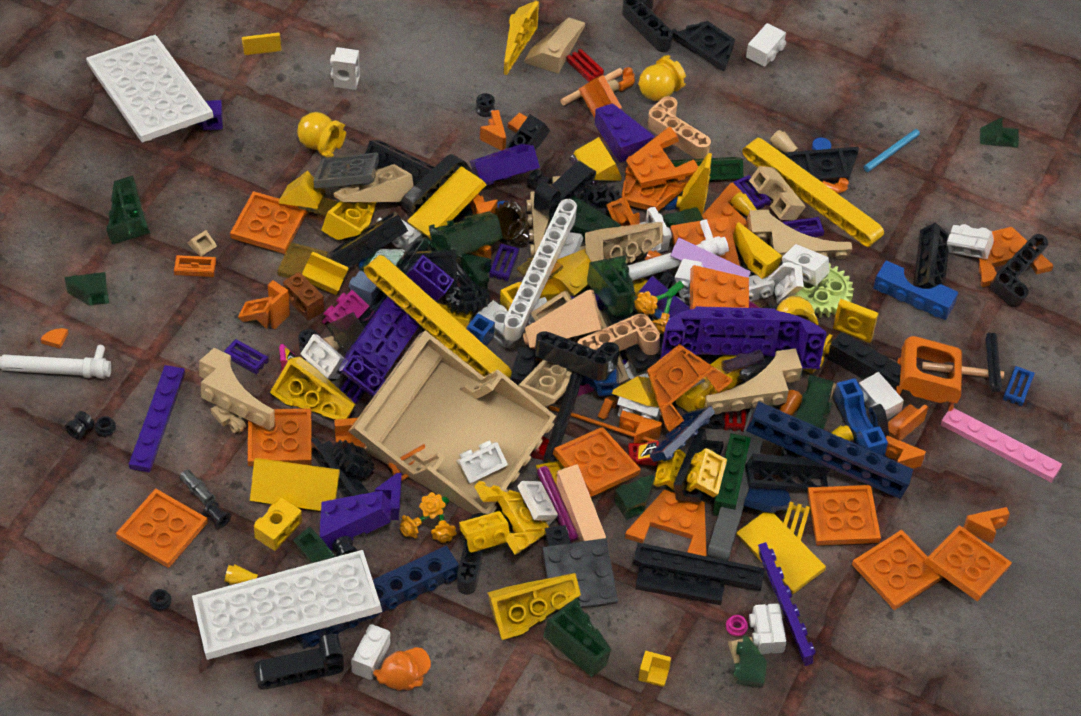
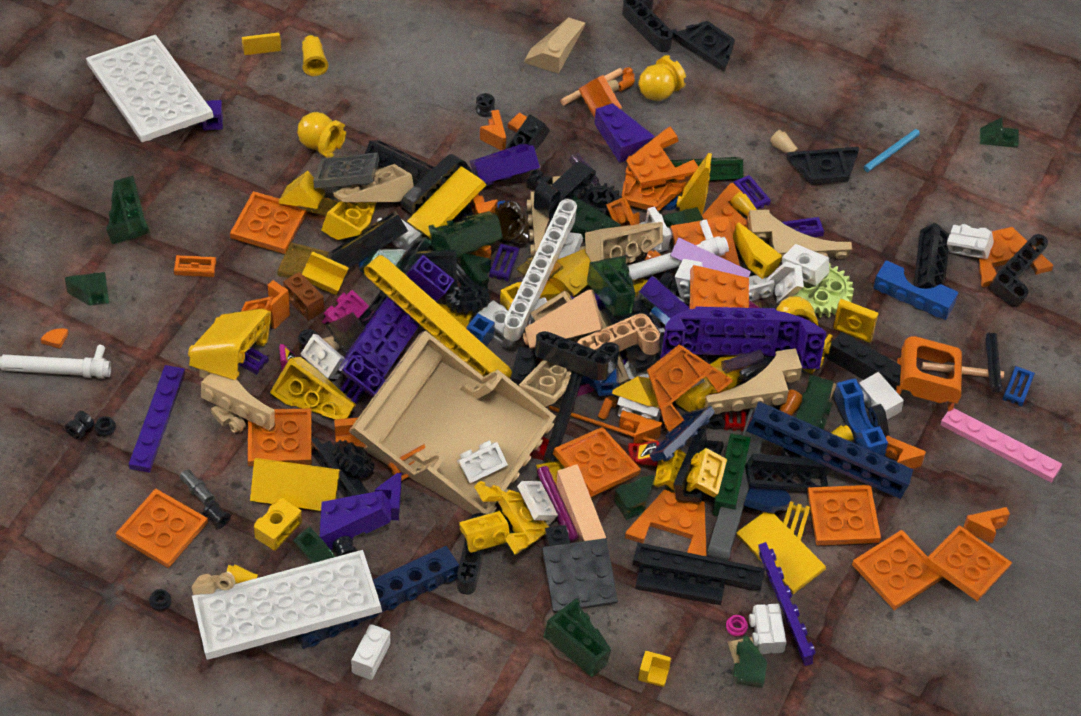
tan slope [188,230,217,256] -> none
black beam [254,634,344,690] -> none
white brick [330,47,360,90] -> none
sand blue brick [349,271,381,305] -> none
orange hair [373,647,431,691] -> none
light orange plant [399,492,457,543] -> none
yellow wedge [487,573,581,640] -> none
yellow wedge [504,1,539,75] -> none
red tile [566,49,604,82] -> none
yellow slope [574,137,622,181] -> none
light orange plant [634,281,684,334] -> none
light nougat beam [648,96,711,159] -> none
yellow beam [742,138,884,247] -> none
white brick [746,23,786,67] -> none
tan arch [749,166,806,221] -> none
blue tile [812,138,831,150] -> none
orange arm [822,178,849,194] -> none
orange panel [888,404,928,441] -> none
none -> yellow windscreen [188,309,271,380]
none -> tan plate [191,572,235,595]
none -> yellow plant [302,35,329,76]

